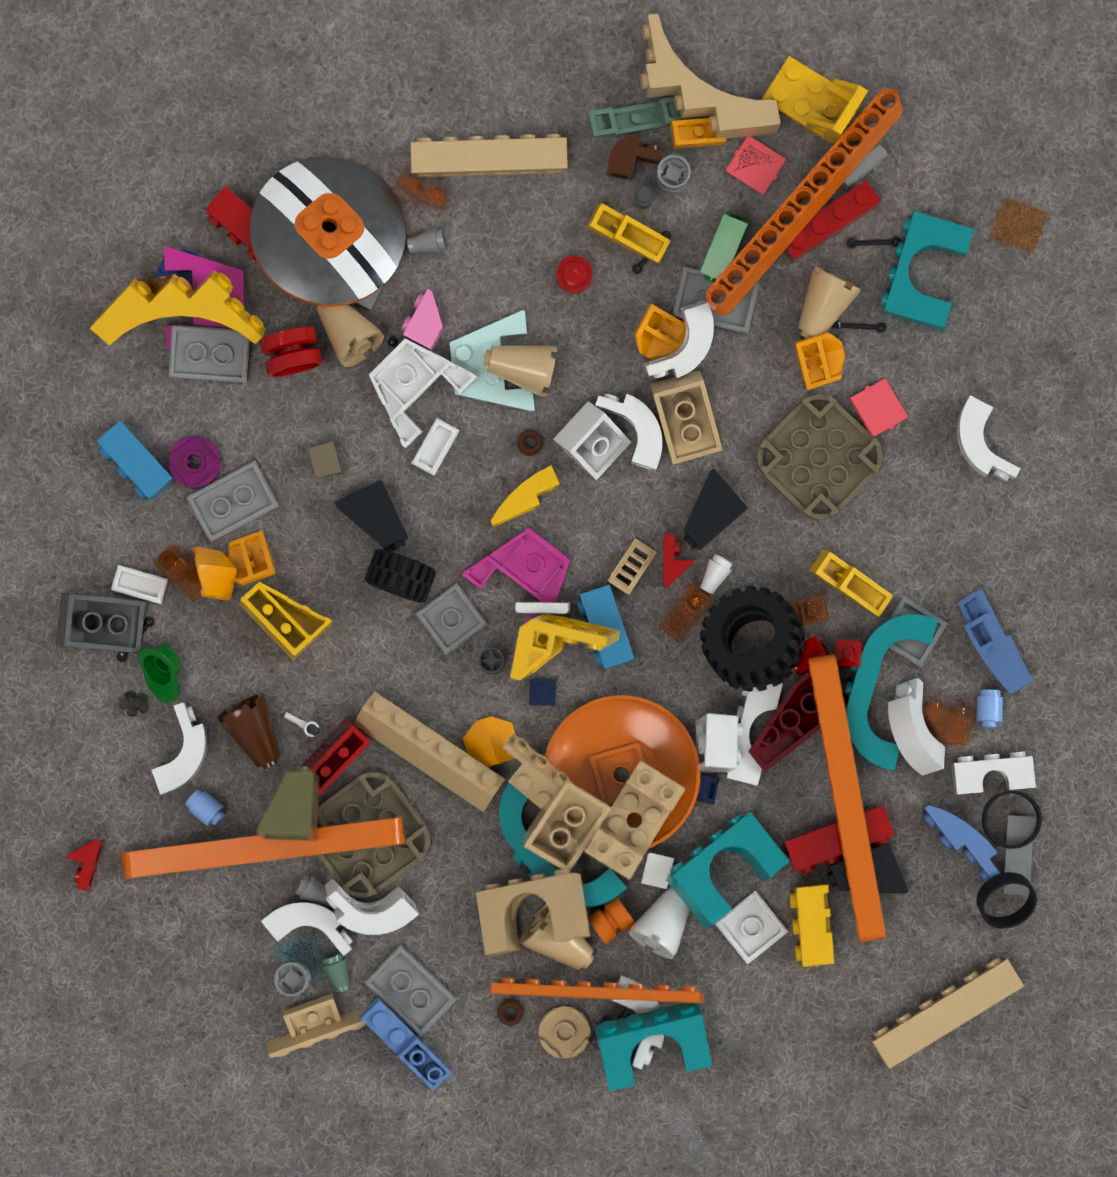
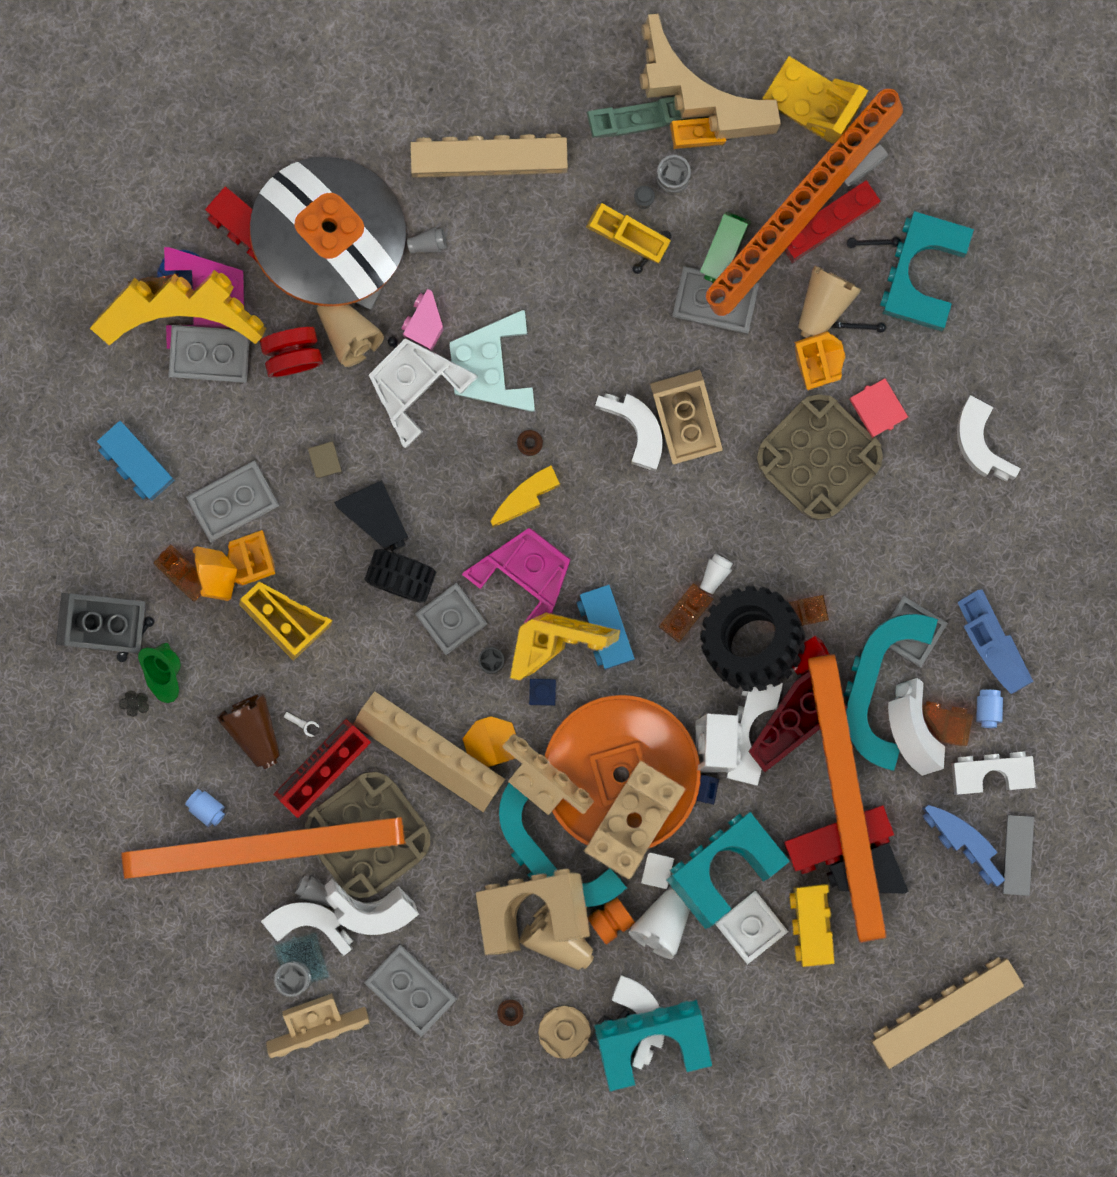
red slope [64,839,104,892] -> none
white tile [111,565,169,605] -> none
white arch [152,702,207,795] -> none
magenta plate [169,436,221,489] -> none
olive slope [257,767,319,841] -> none
sand green cone [321,951,350,992] -> none
medium blue slope [359,997,452,1091] -> none
clear orange slope [396,174,447,211] -> none
white tile [412,418,459,476] -> none
tan cone [483,345,557,398] -> none
orange plate [491,978,704,1004] -> none
white tile [515,601,570,614] -> none
tan slope [523,780,611,870] -> none
white slope [553,401,631,480] -> none
red wheel [556,255,592,294] -> none
reddish brown brick [607,135,664,181] -> none
tan slope [607,538,657,596] -> none
light orange slope [634,303,686,360] -> none
white arch [643,300,714,378] -> none
red slope [663,534,695,588] -> none
black slope [683,469,748,551] -> none
coral piece [725,136,786,195] -> none
yellow slope [809,549,893,617] -> none
red bracket [833,639,862,668] -> none
black tyre [976,872,1037,929] -> none
black tyre [982,791,1042,849] -> none
clear orange piece [991,198,1048,253] -> none

